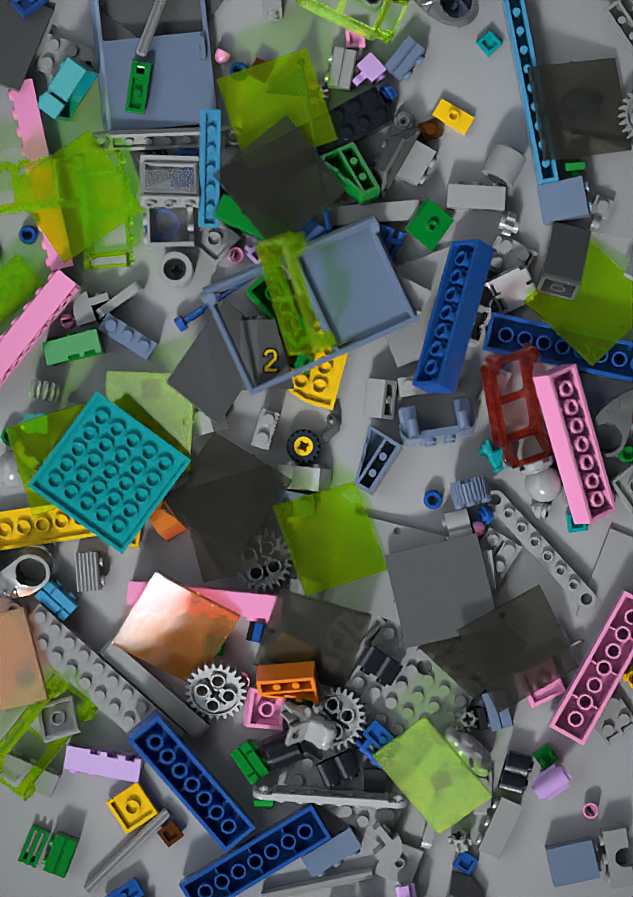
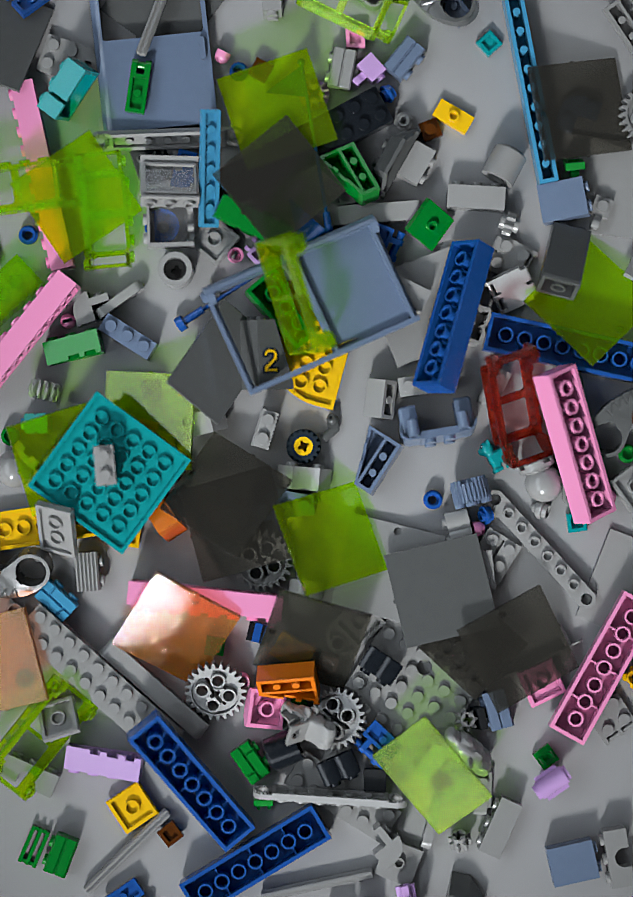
green tile [289,352,315,375] -> none
sand blue brick [301,824,362,877] -> none
blue tile [452,851,479,876] -> none
black brick [498,749,534,795] -> none
bright pink hinge [583,803,599,819] -> none
none -> light grey plate [35,500,78,558]
none -> light grey brick [93,444,118,486]

